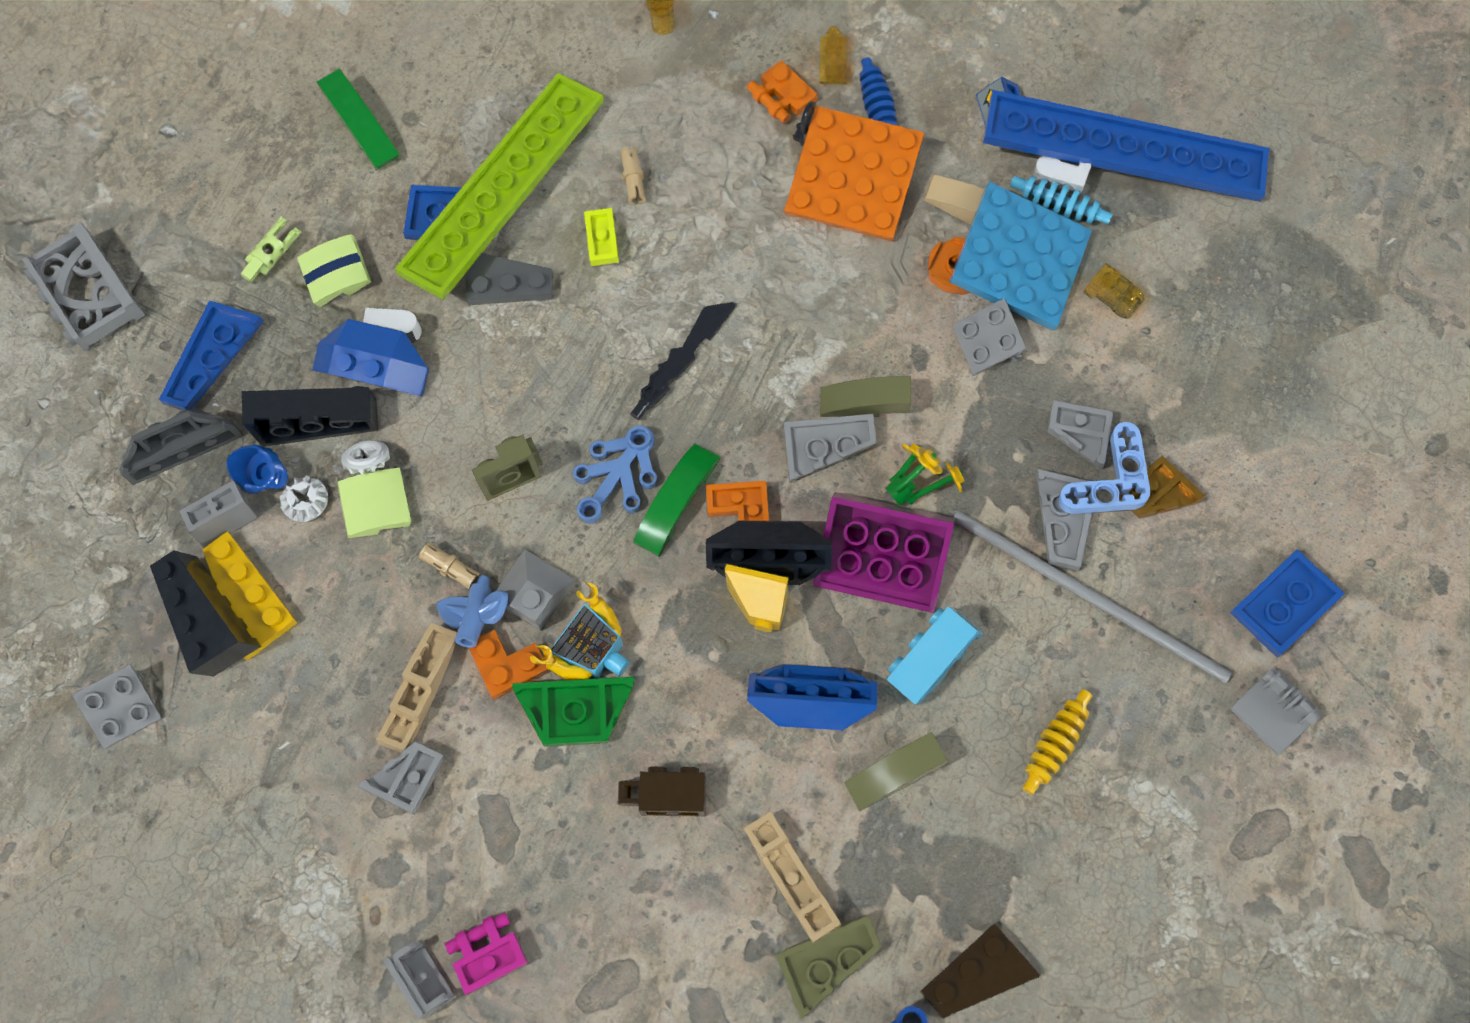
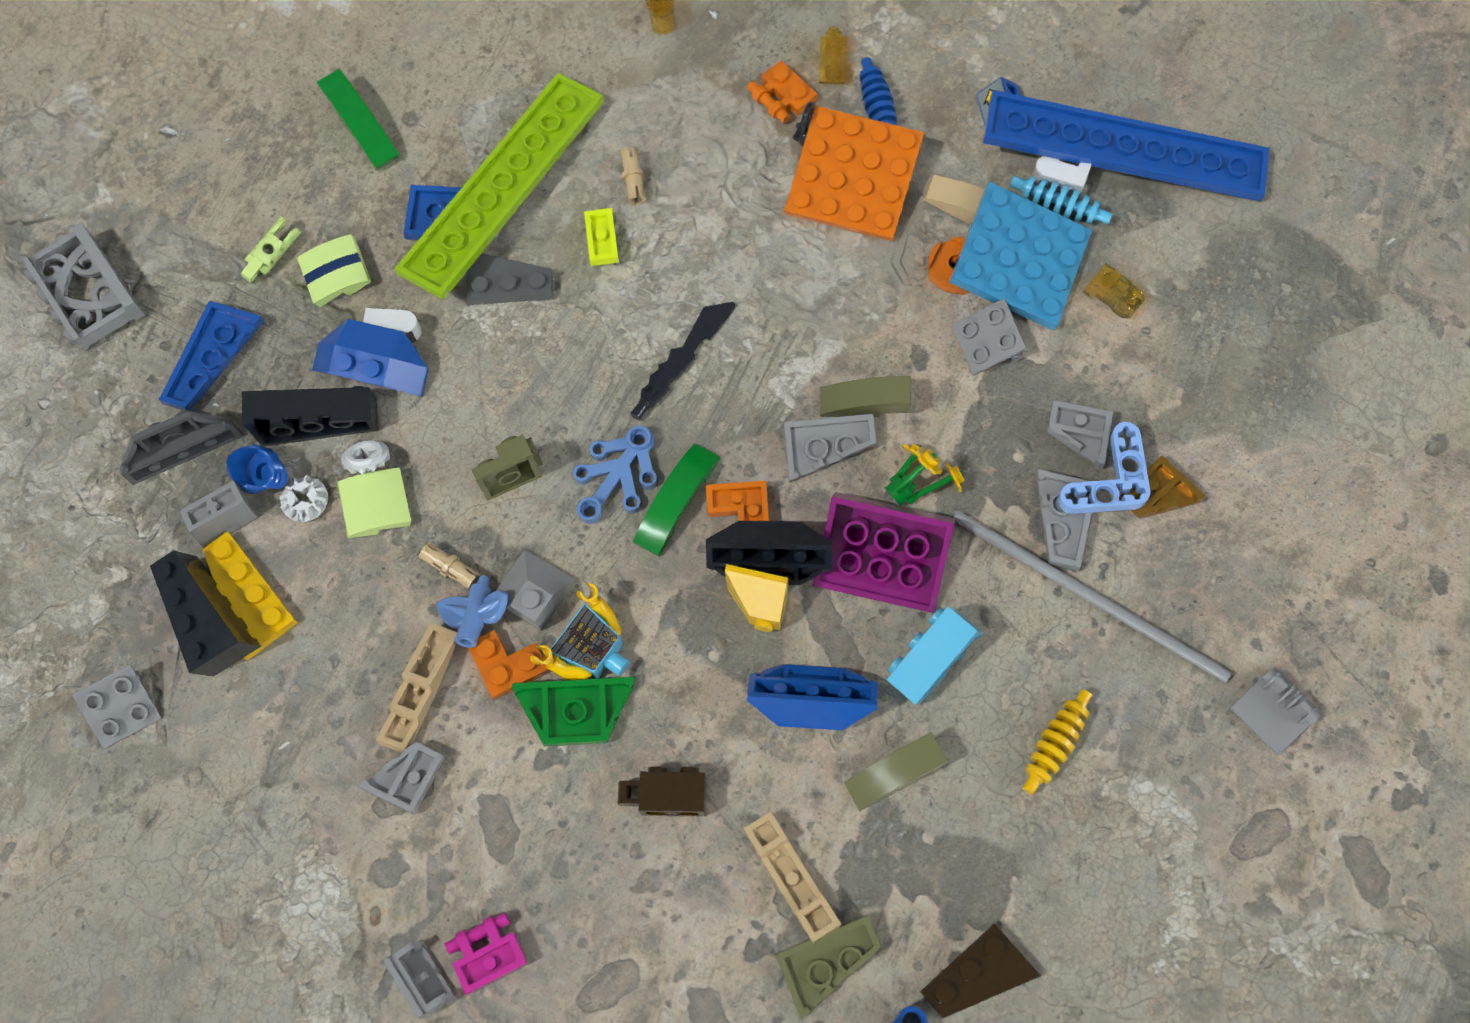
blue plate [1230,549,1345,658] -> none

